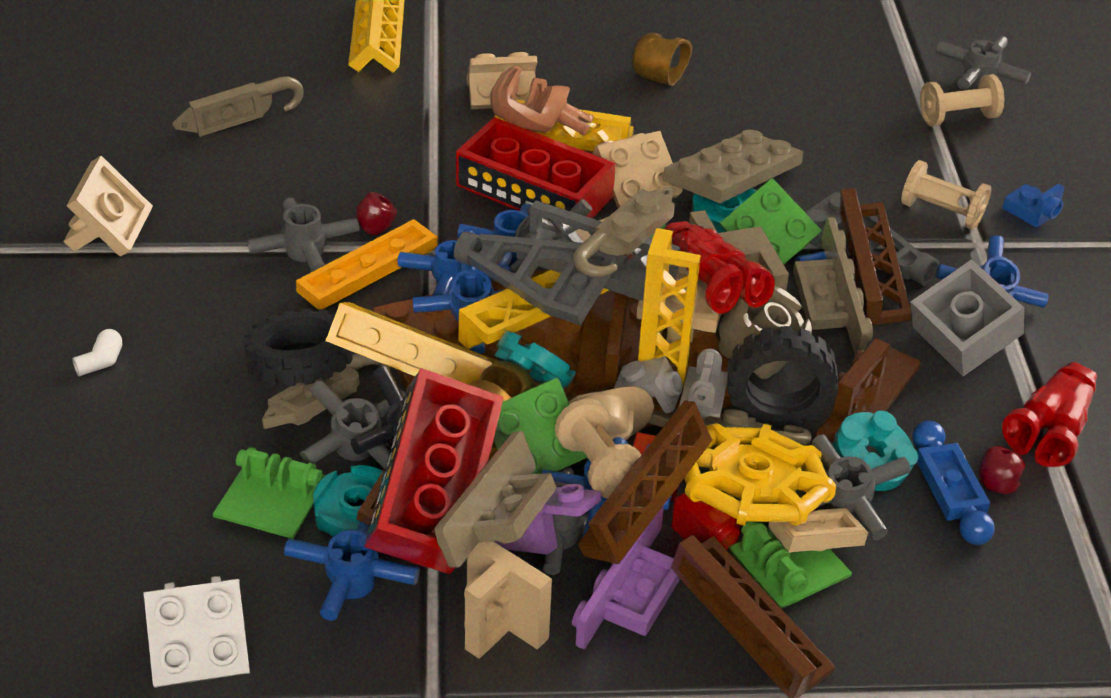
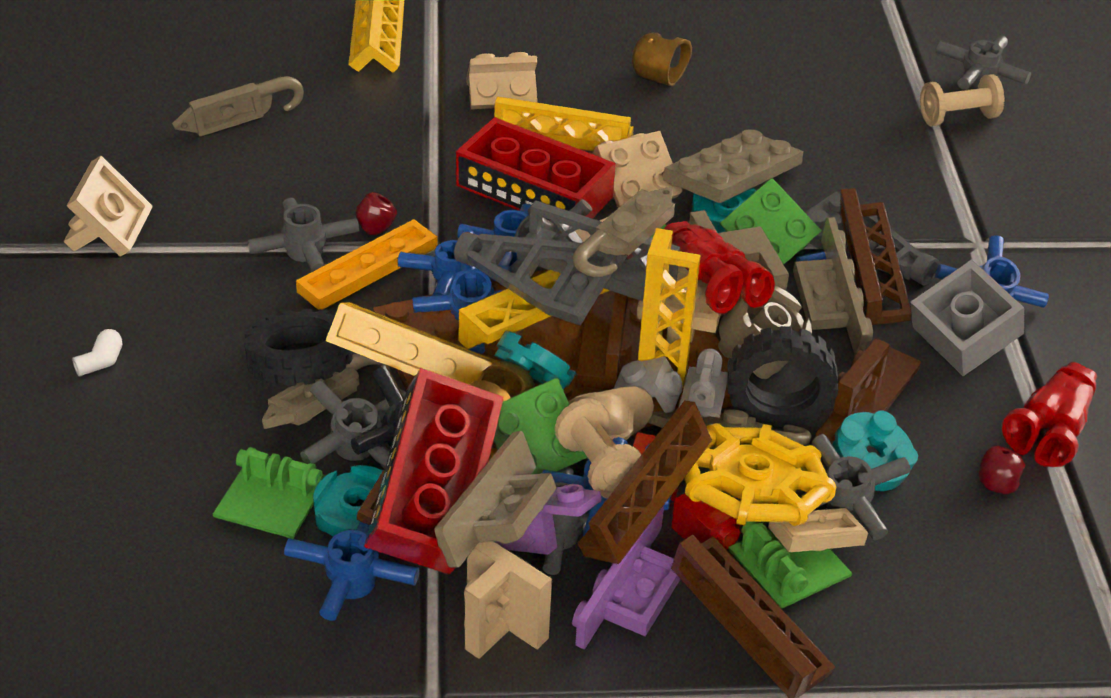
white plate [144,576,250,688] -> none
nougat piece [490,66,593,135] -> none
tan hose [901,160,991,230] -> none
blue plate [912,420,995,545] -> none
blue bracket [1002,183,1065,228] -> none

